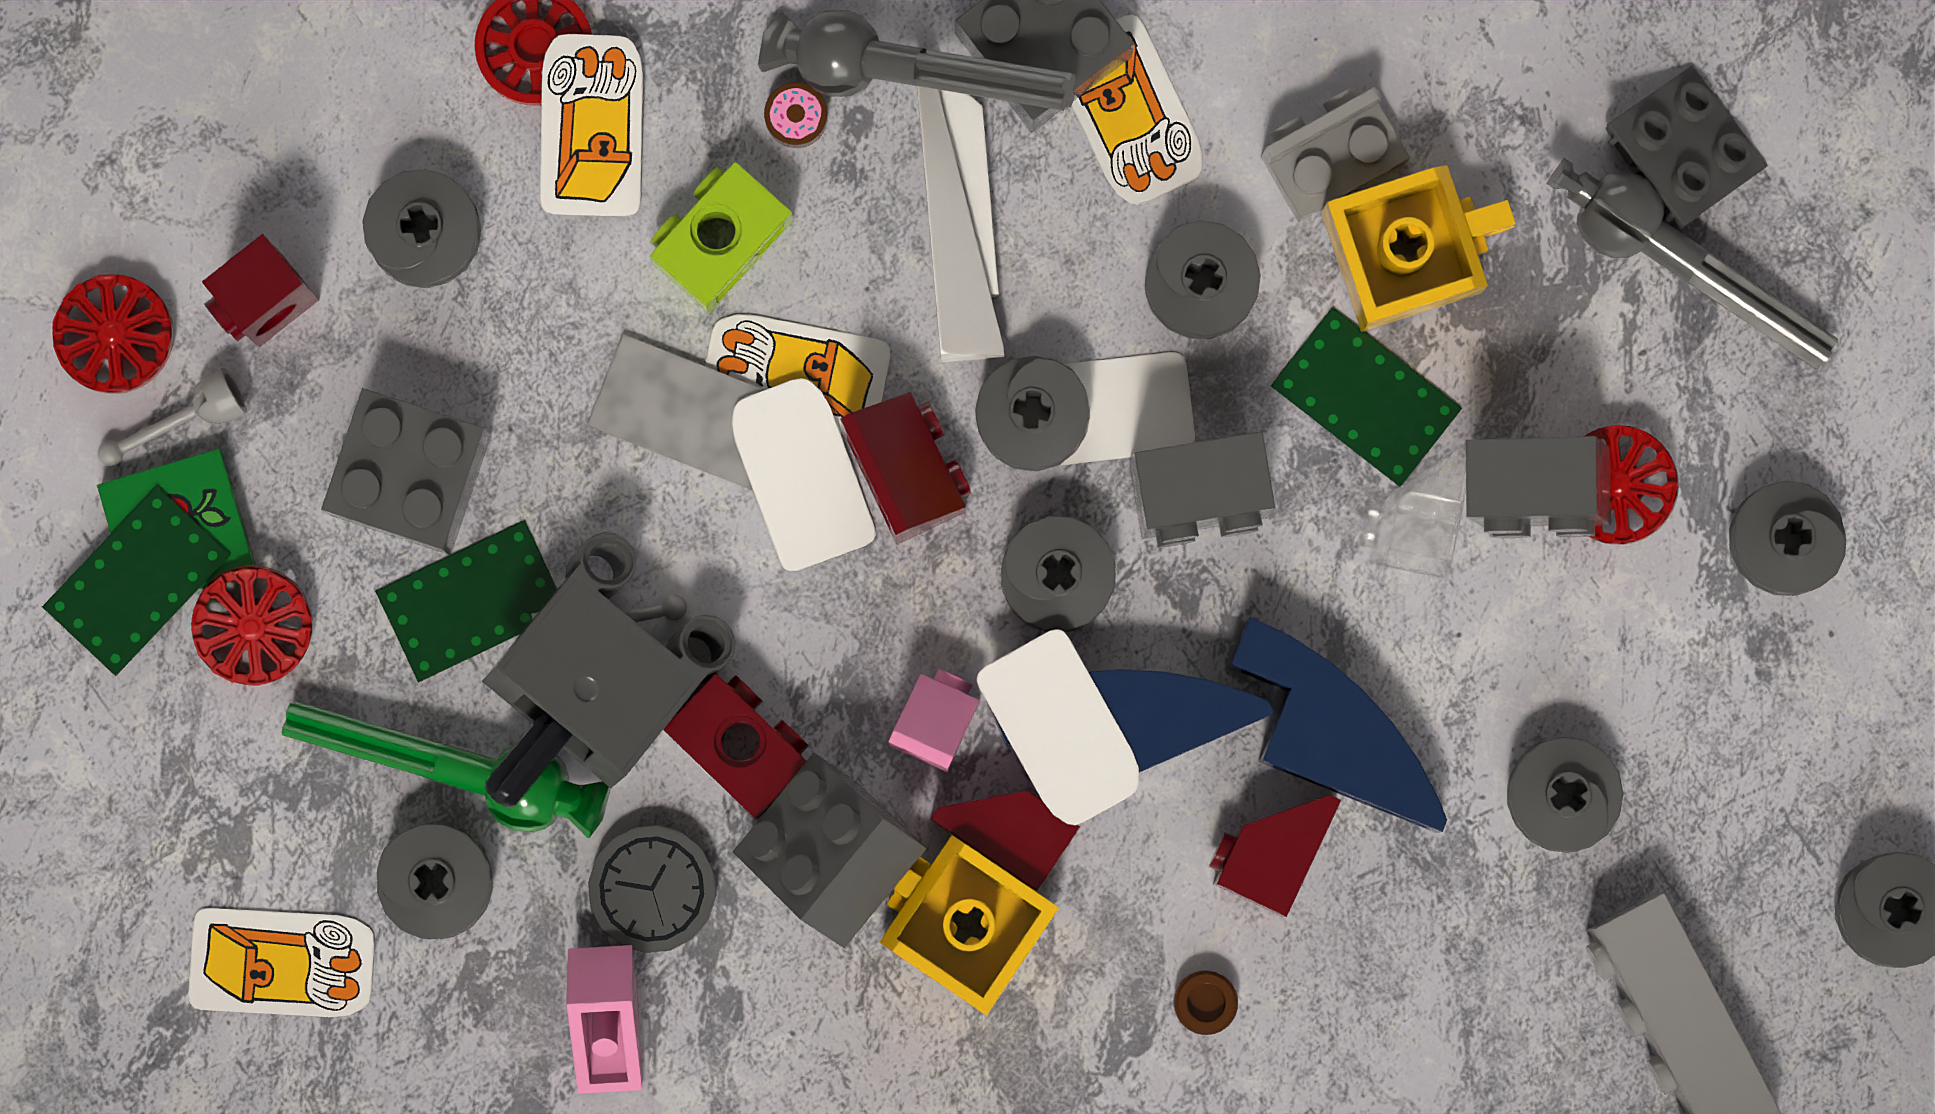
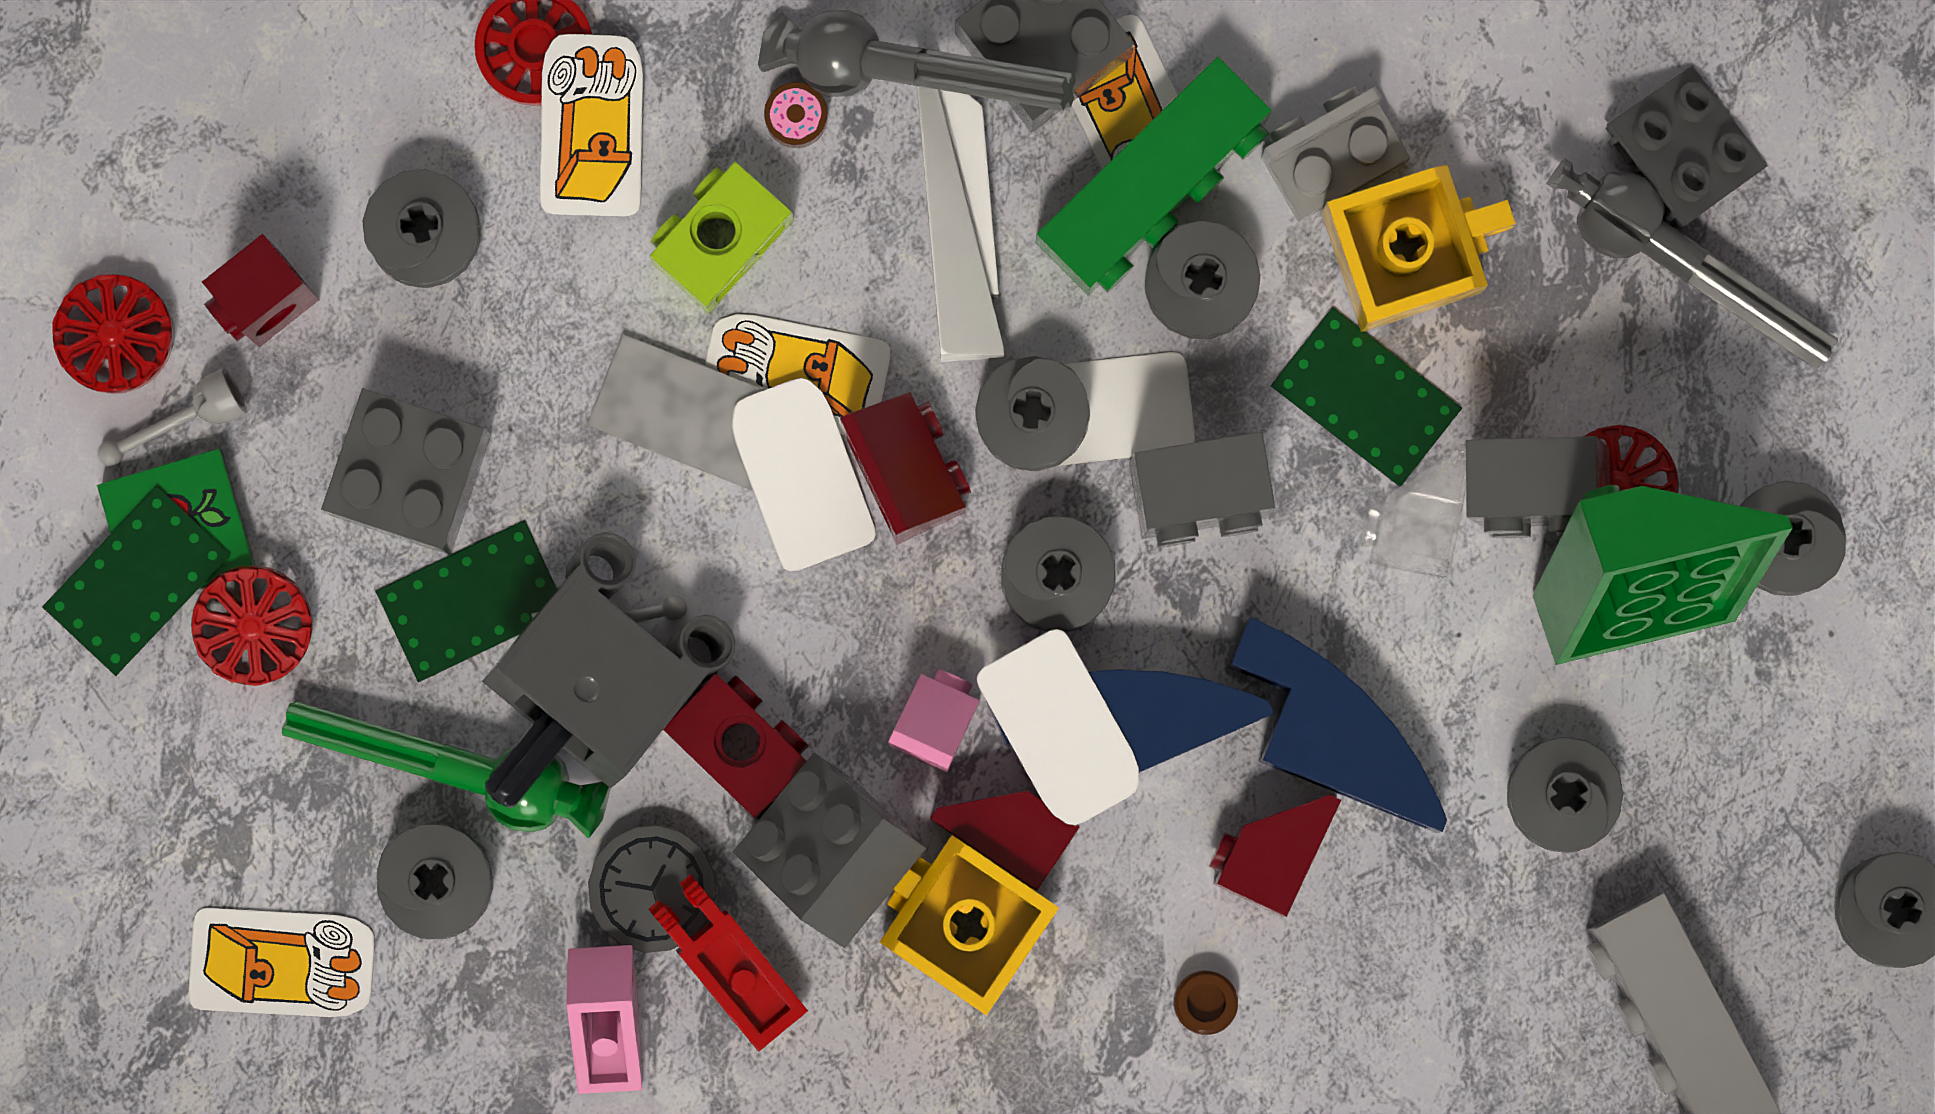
none -> red hinge [648,874,808,1052]
none -> green brick [1035,57,1272,296]
none -> green slope [1532,485,1792,665]

